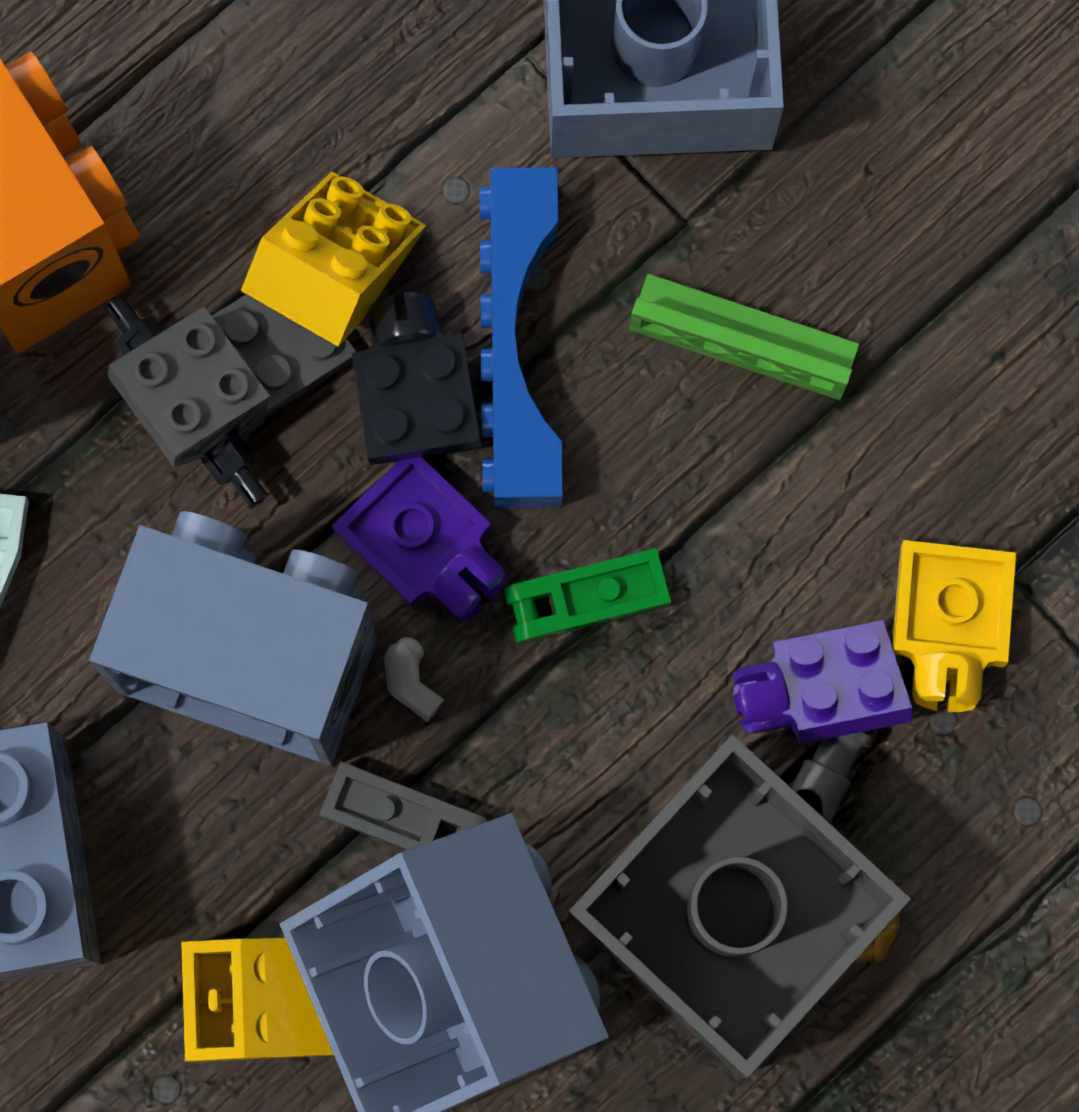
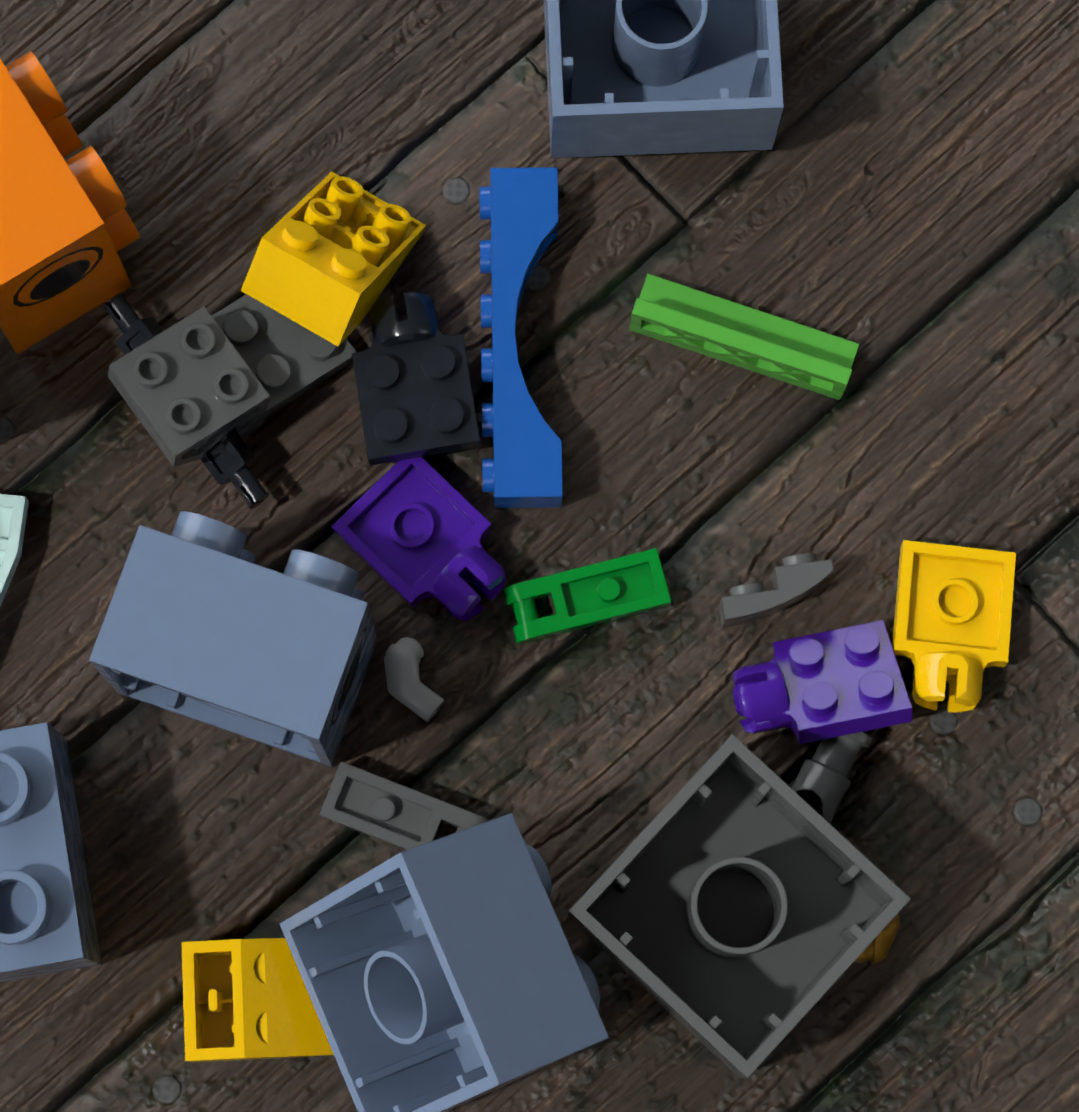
none -> dark grey slope [718,553,833,628]

